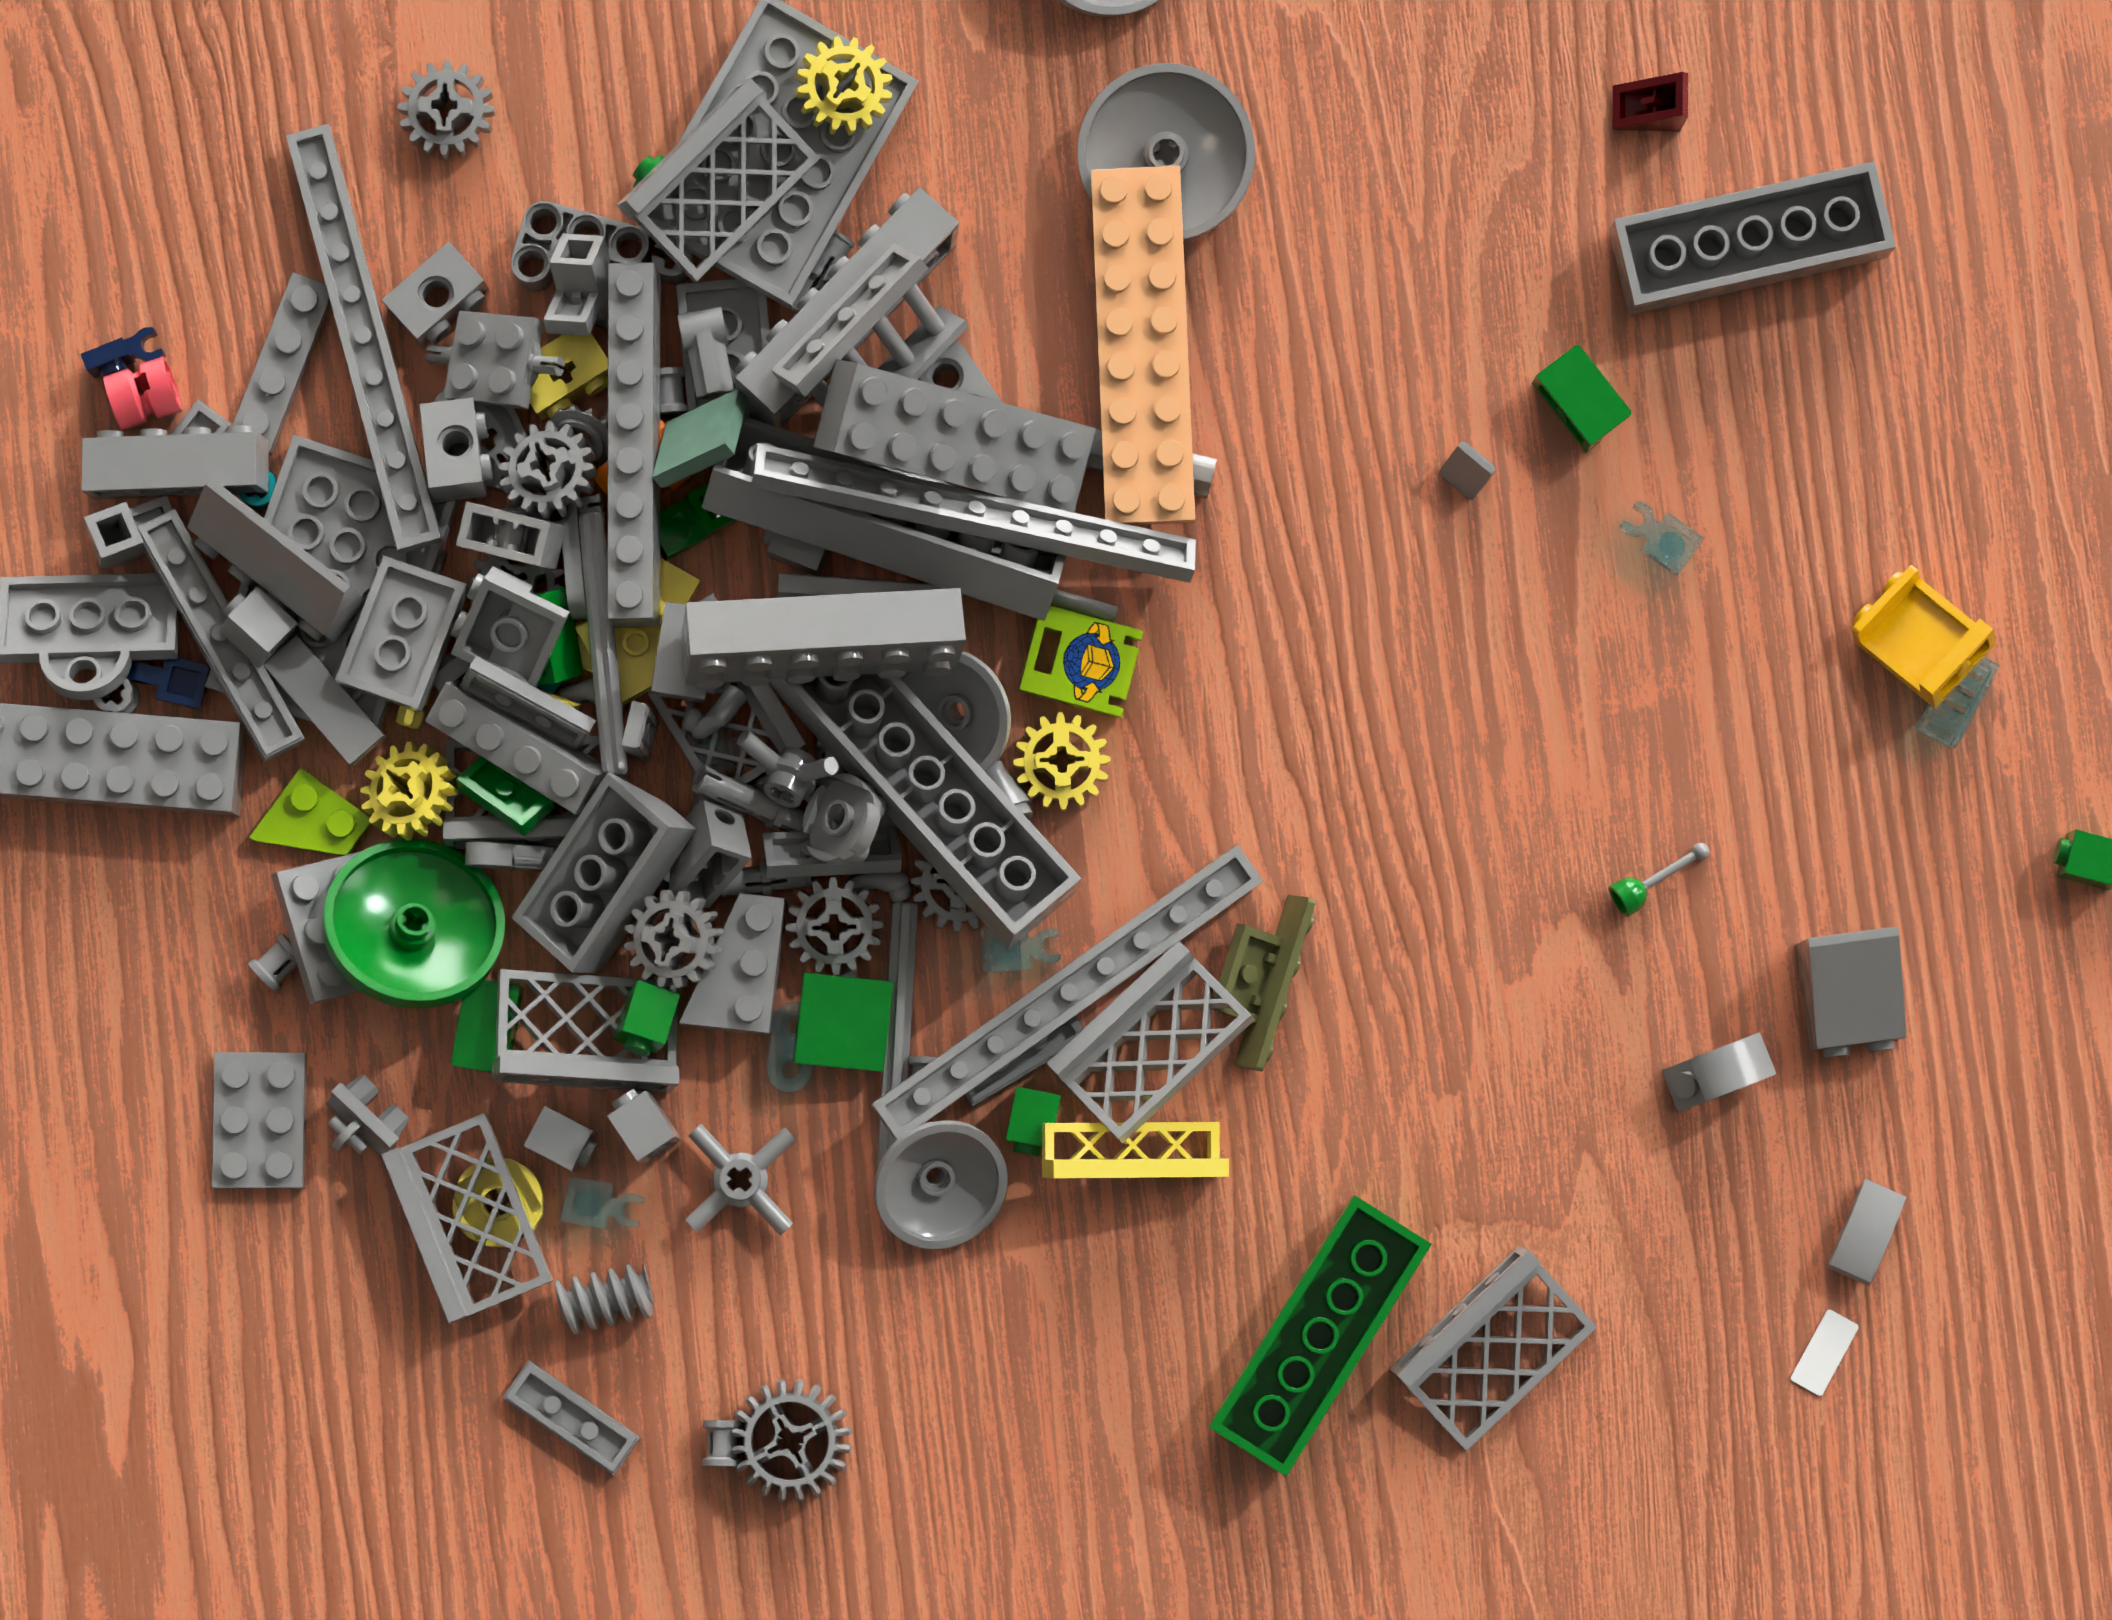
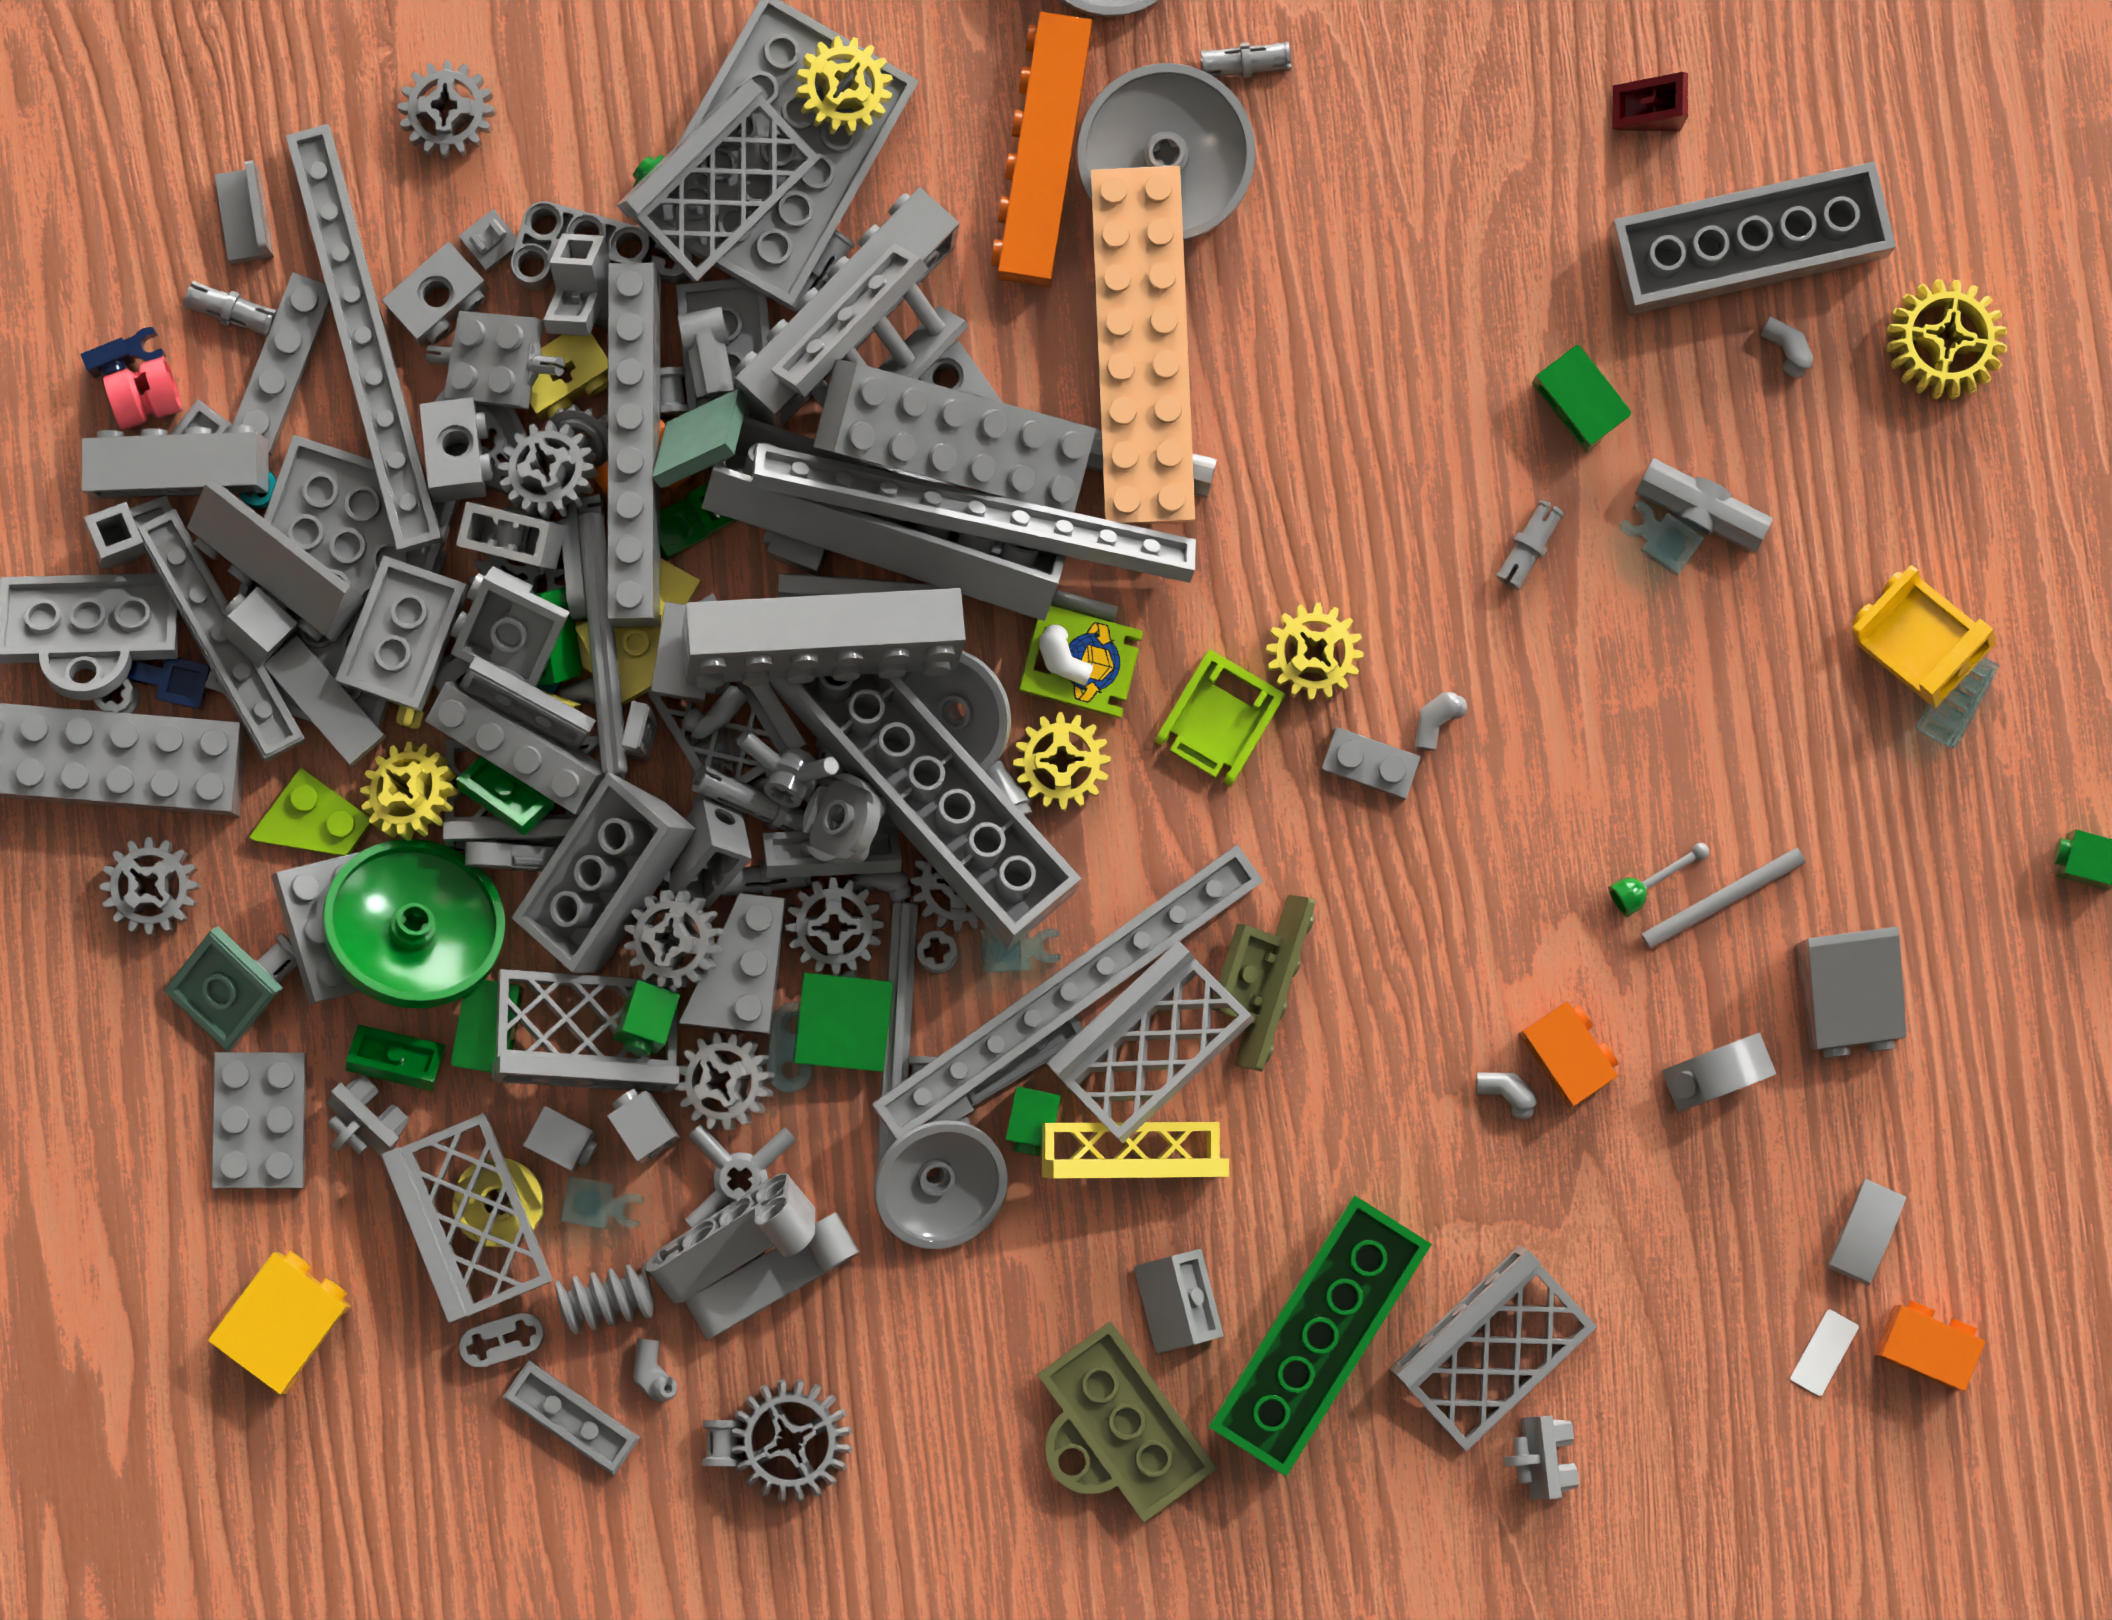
light grey slope [1439,441,1496,499] -> none
none -> light grey gear [100,837,201,936]
none -> sand green tile [163,926,283,1052]
none -> light grey pin [184,281,277,337]
none -> yellow panel [207,1250,351,1395]
none -> light grey panel [214,160,274,264]
none -> green plate [346,1024,446,1091]
none -> light grey tile [459,209,517,273]
none -> light grey beam [459,1313,545,1368]
none -> light grey arm [633,1338,677,1402]
none -> light grey beam [645,1173,815,1304]
none -> light grey gear [675,1032,775,1130]
none -> light grey beam [685,1213,860,1341]
none -> light grey bush [917,931,958,974]
none -> light grey plate [928,1094,975,1124]
none -> orange brick [991,12,1092,288]
none -> olive plate [1037,1321,1217,1522]
none -> white arm [1039,625,1093,686]
none -> light grey panel [1134,1249,1224,1353]
none -> lime container [1154,649,1286,787]
none -> light grey pin [1200,42,1291,78]
none -> light yellow gear [1266,603,1364,702]
none -> light grey plate [1321,727,1421,800]
none -> light grey arm [1414,692,1467,751]
none -> light grey arm [1476,1072,1538,1119]
none -> light grey pin [1495,500,1565,591]
none -> light grey hips [1503,1416,1579,1499]
none -> orange brick [1519,1001,1619,1108]
none -> light grey piece [1635,458,1773,554]
none -> light grey bar [1641,847,1806,949]
none -> light grey arm [1760,316,1813,378]
none -> orange brick [1874,1300,1986,1392]
none -> light yellow gear [1886,279,2007,400]

